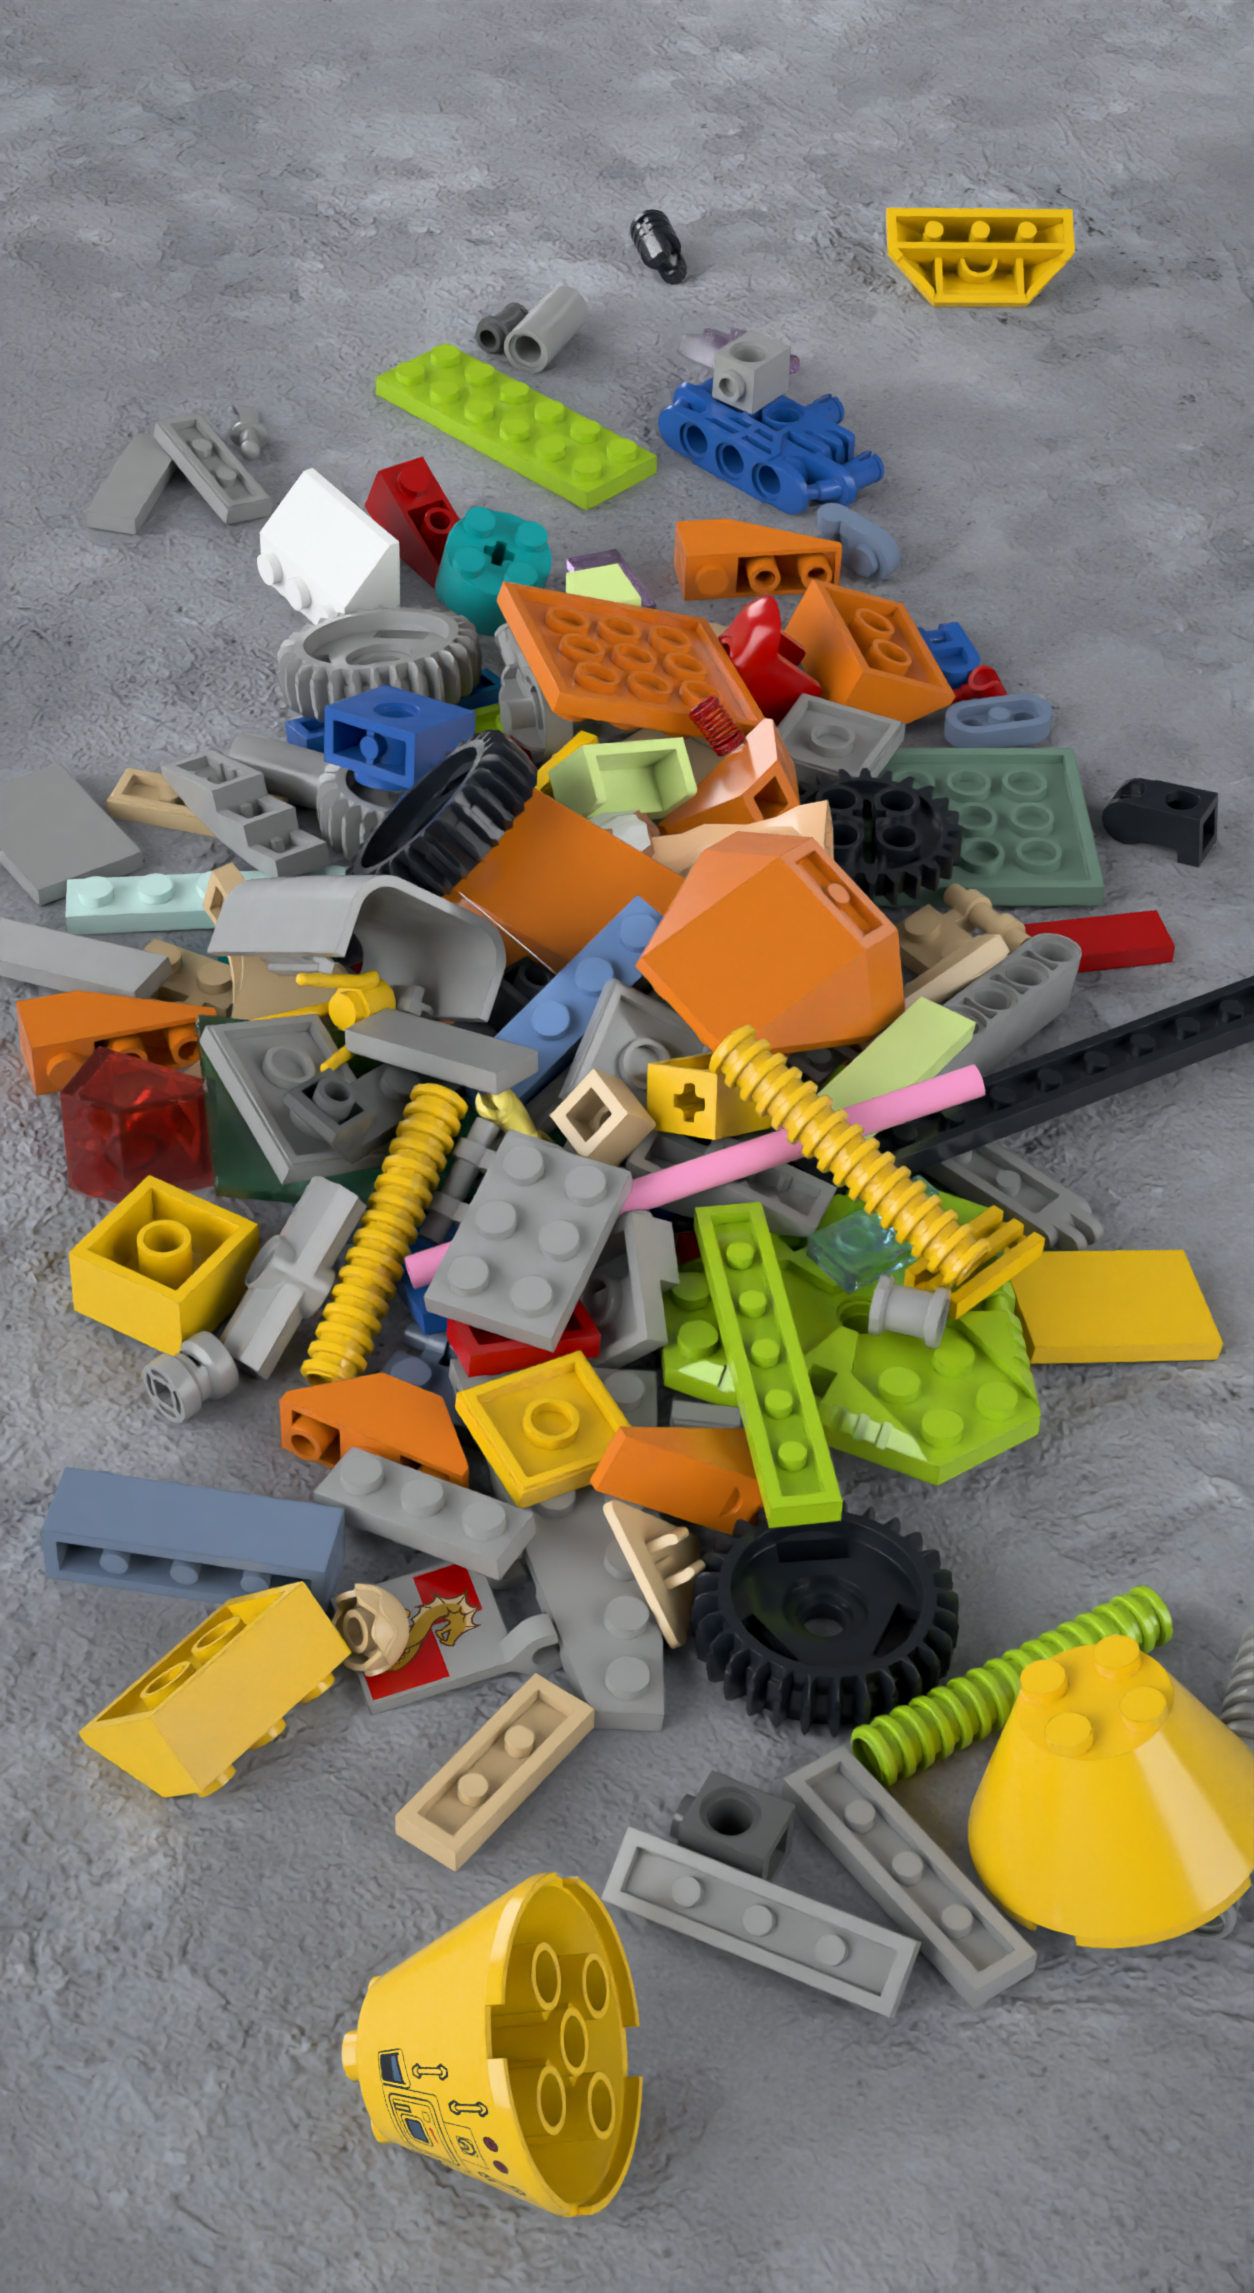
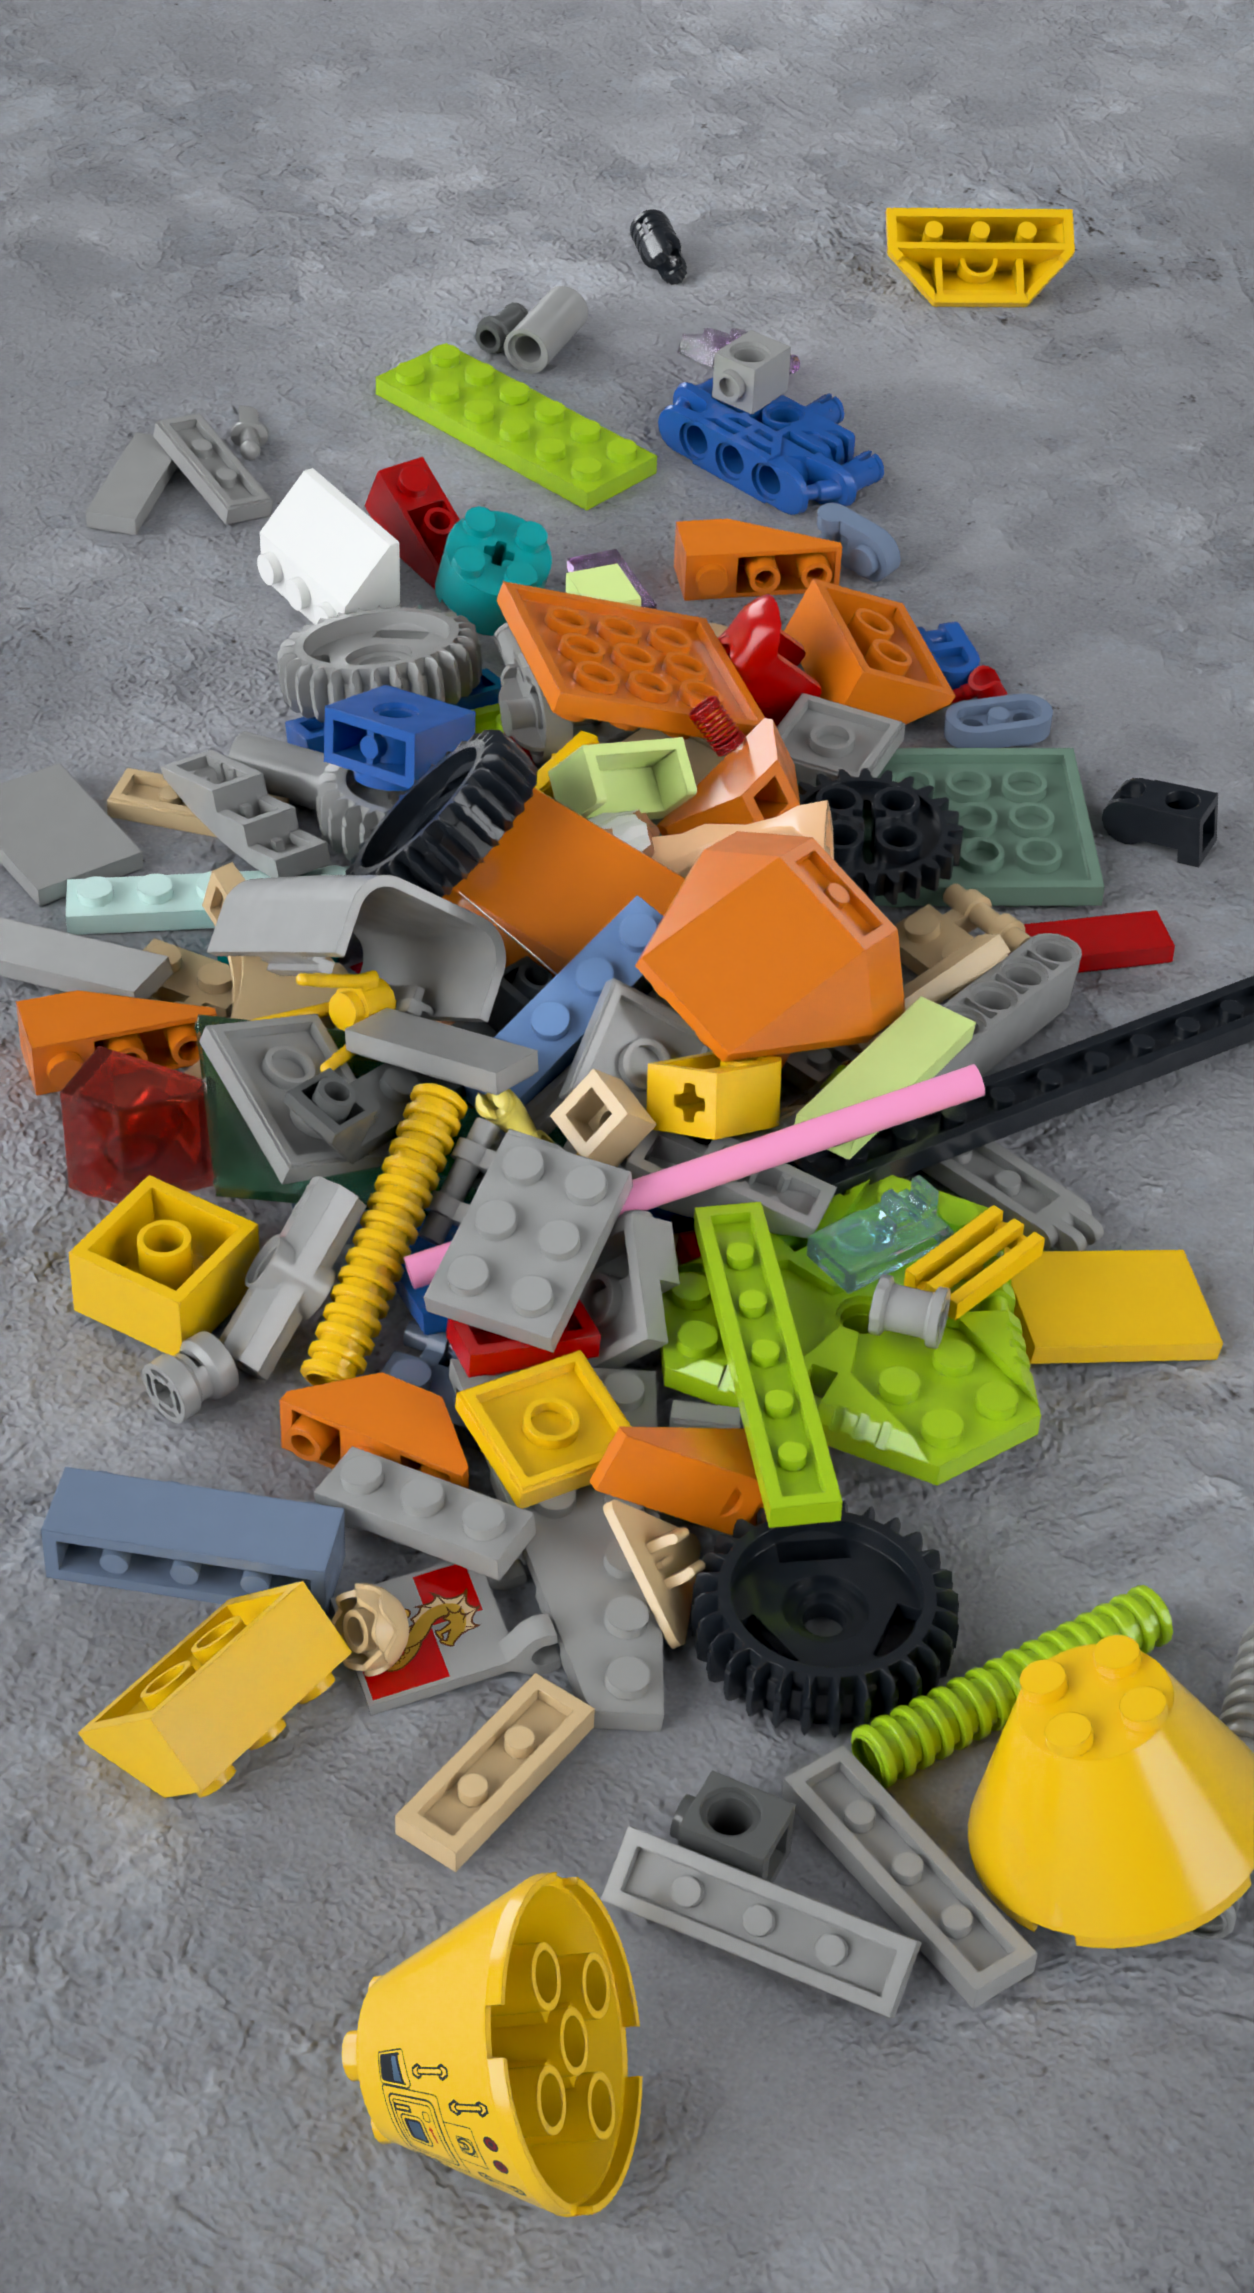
yellow piece [709,1024,990,1288] -> none

